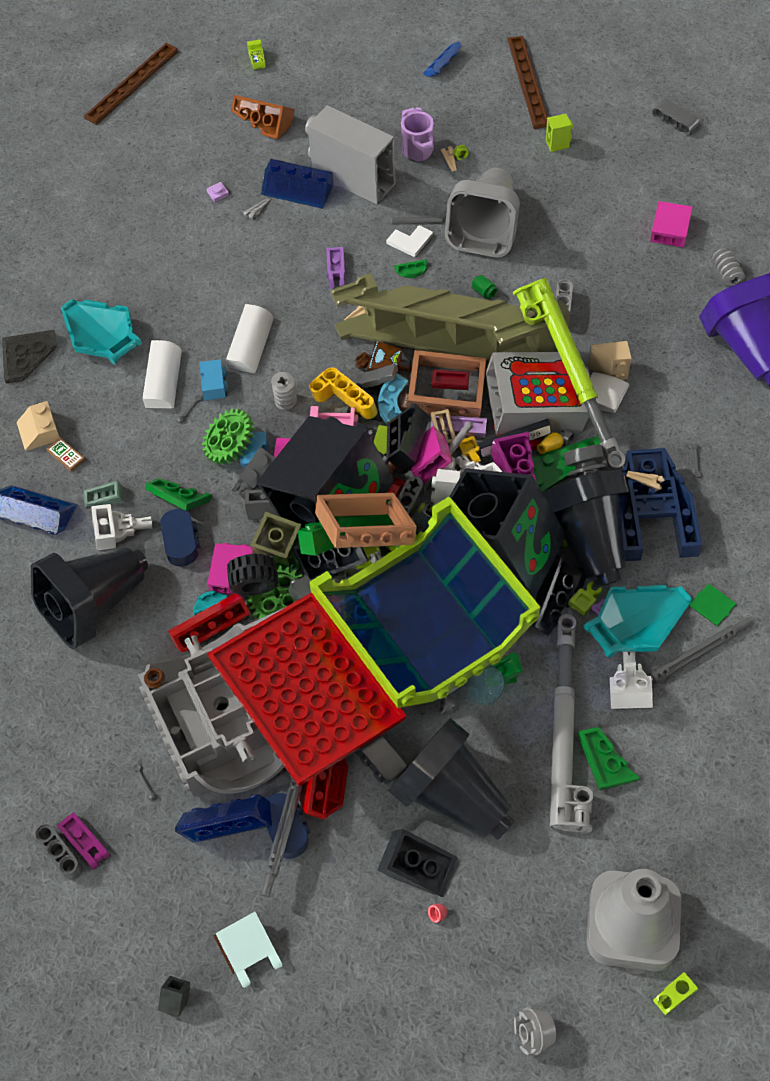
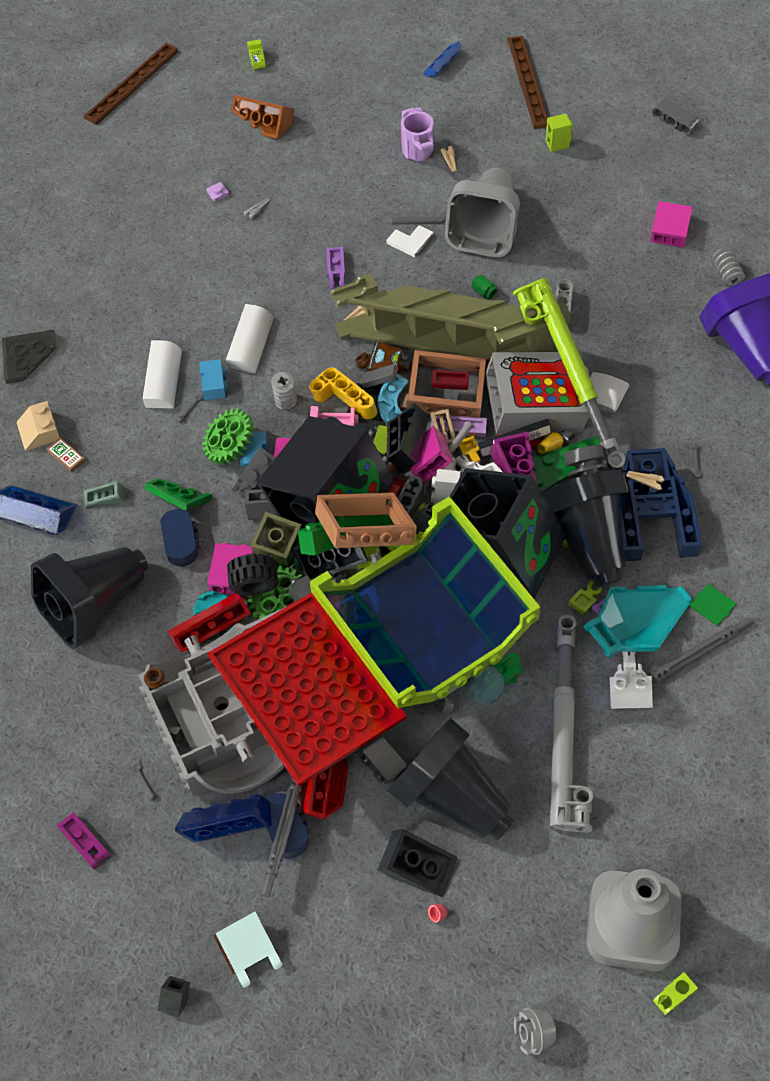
dark grey beam [35,824,82,880] -> none
teal windscreen [61,299,142,365] -> none
white brick [91,504,152,550] -> none
clear blue slope [261,159,334,209] -> none
light grey brick [305,105,396,204] -> none
green tile [394,259,427,278] -> none
lime plate [453,145,469,160] -> none
black wedge [533,555,587,635] -> none
green wing [577,727,640,791] -> none
tan slope [588,341,631,380] -> none

